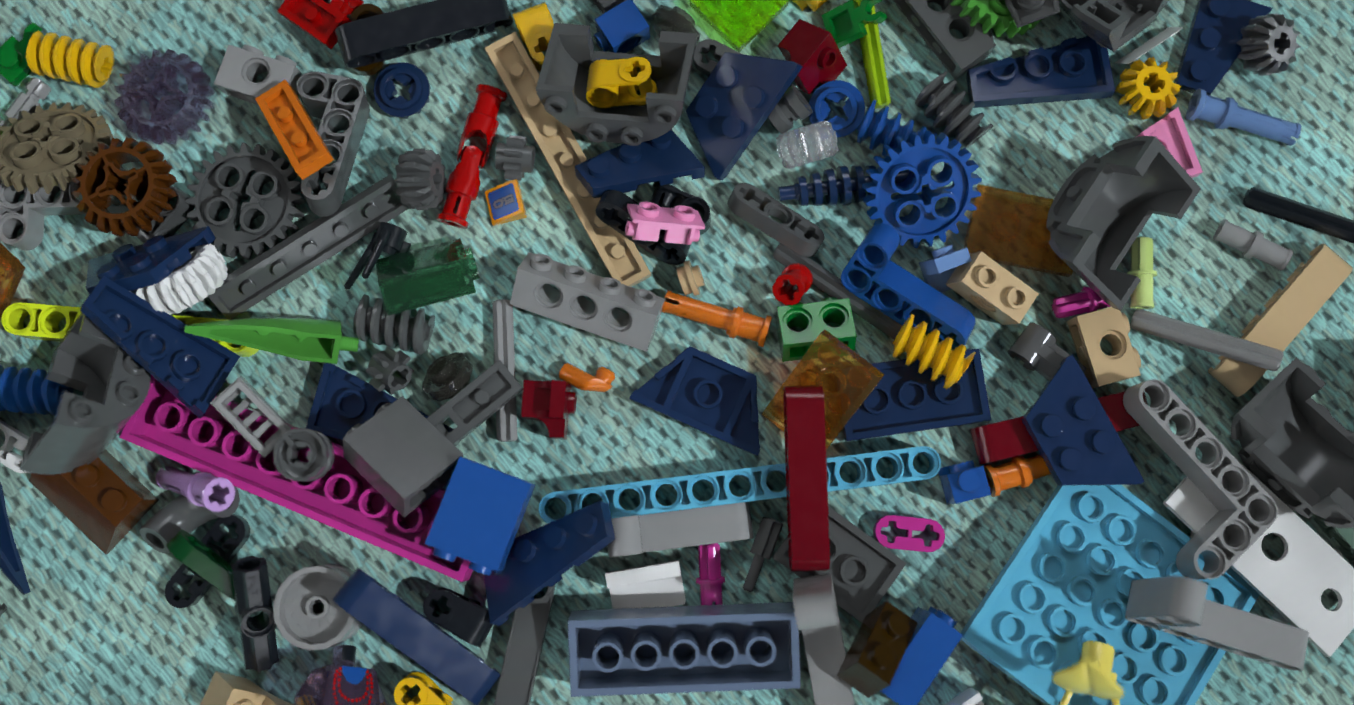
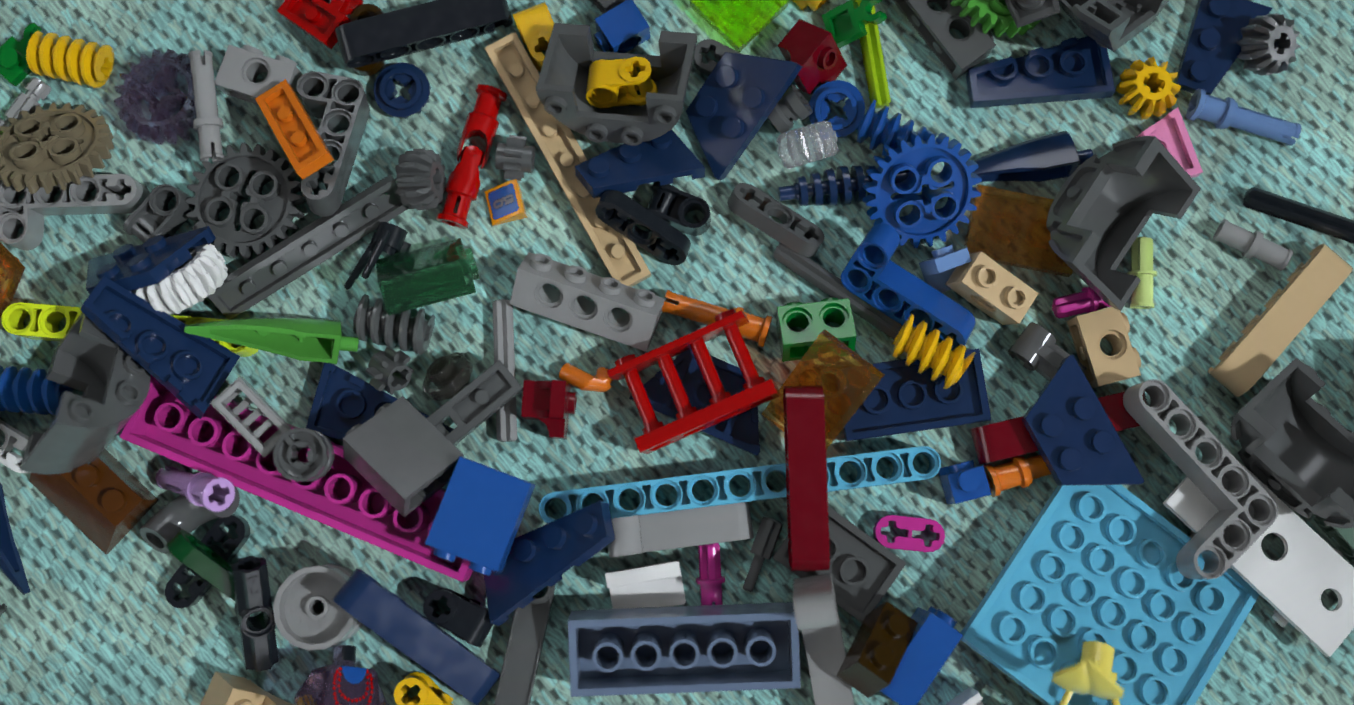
reddish brown gear [72,137,178,237] -> none
bright pink hinge [625,202,705,245] -> none
clear smoke plate [651,5,700,44] -> none
tan plate [676,260,705,296] -> none
red bush [772,263,813,305] -> none
dark grey piece [915,71,993,149] -> none
white sticker [1115,27,1183,64] -> none
light grey beam [1125,576,1309,671] -> none
light grey axle [1130,309,1283,371] -> none
none -> light grey pin [188,50,224,162]
none -> red fence [607,309,781,454]
none -> dark blue piece [944,131,1093,187]

